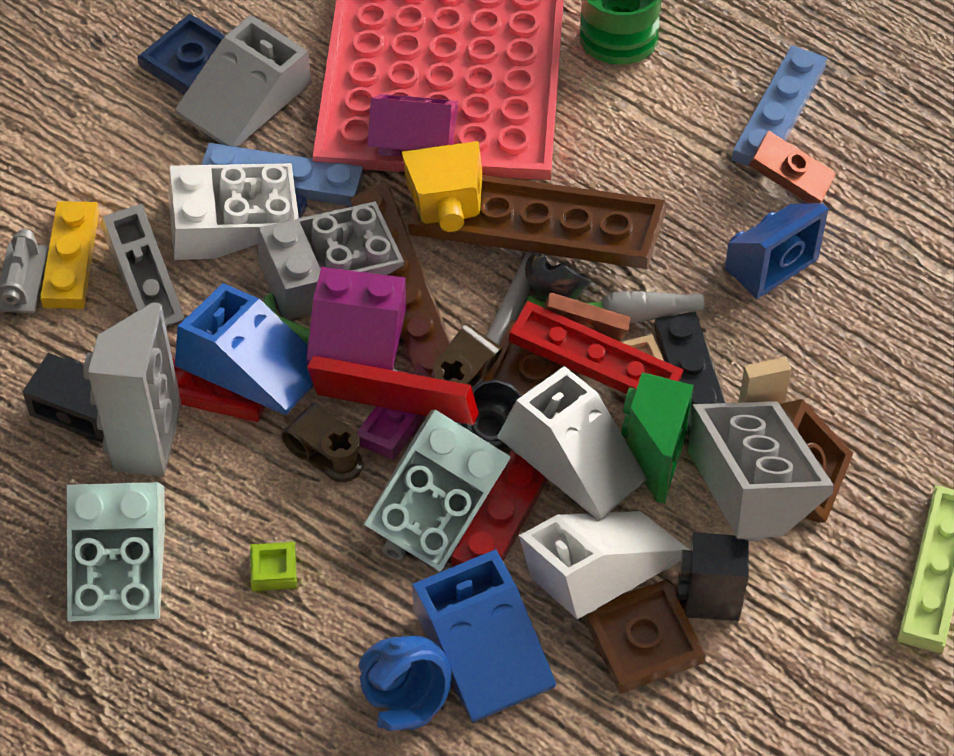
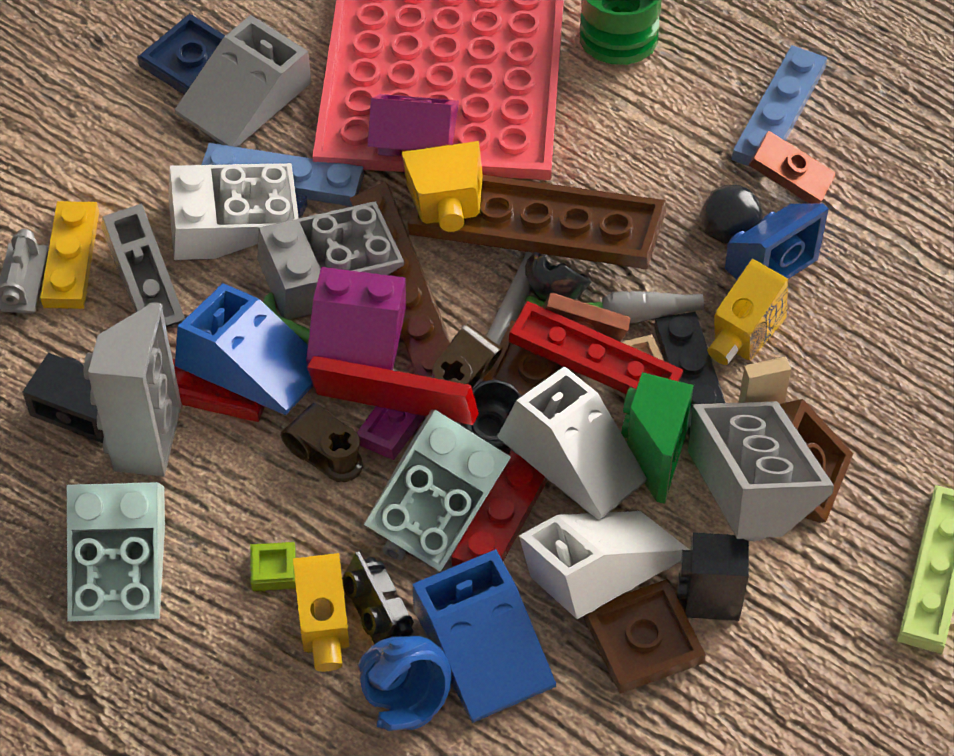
none -> yellow torso [293,553,350,672]
none -> black hinge [342,551,414,645]
none -> black hair [700,185,763,244]
none -> yellow torso [707,258,788,365]

